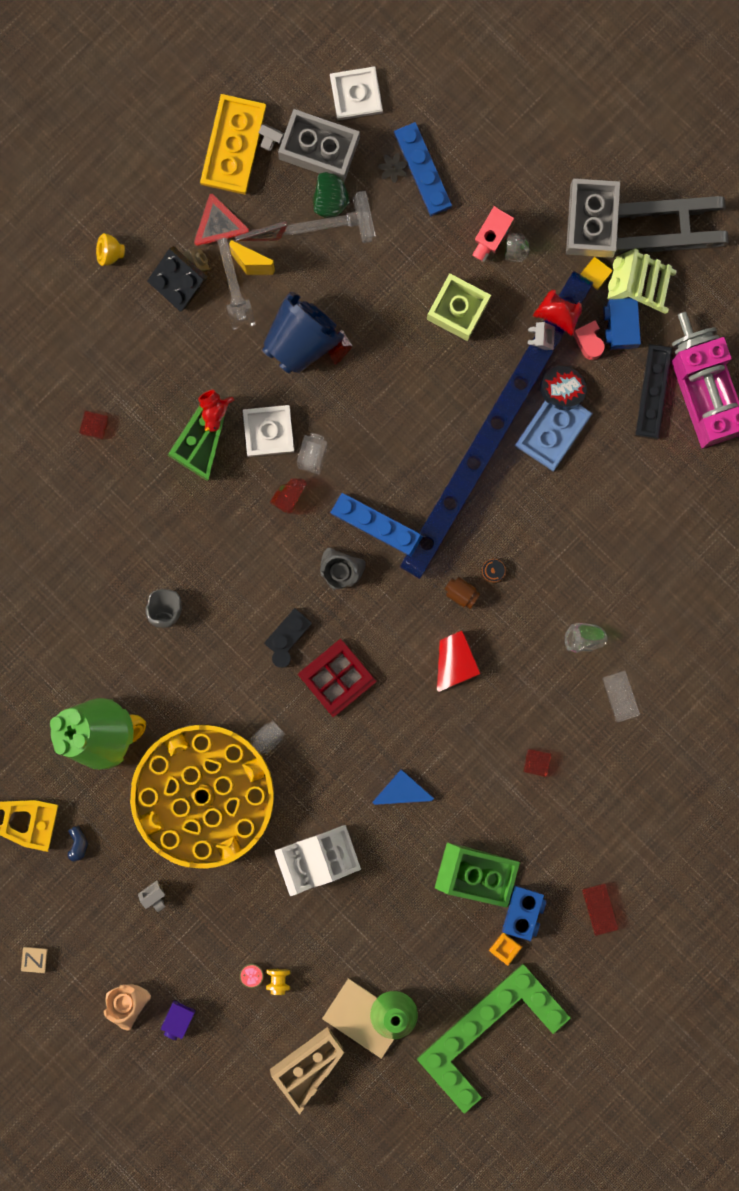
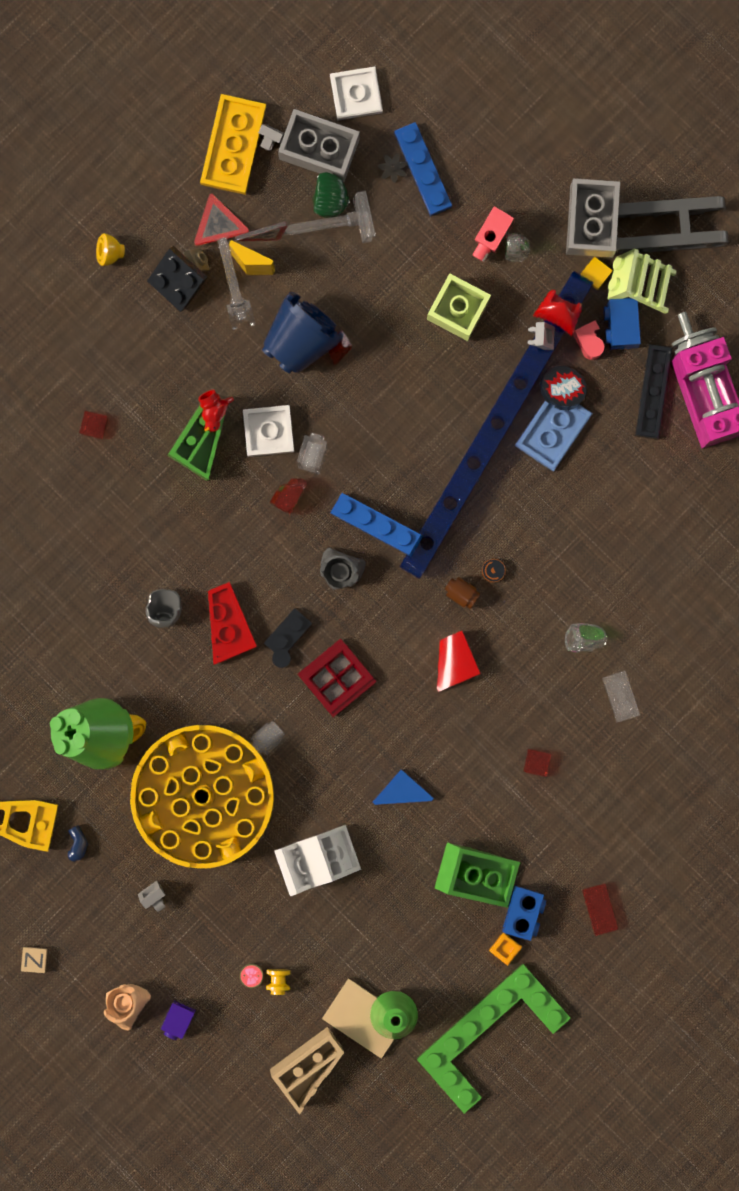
none -> red wing [208,582,257,665]

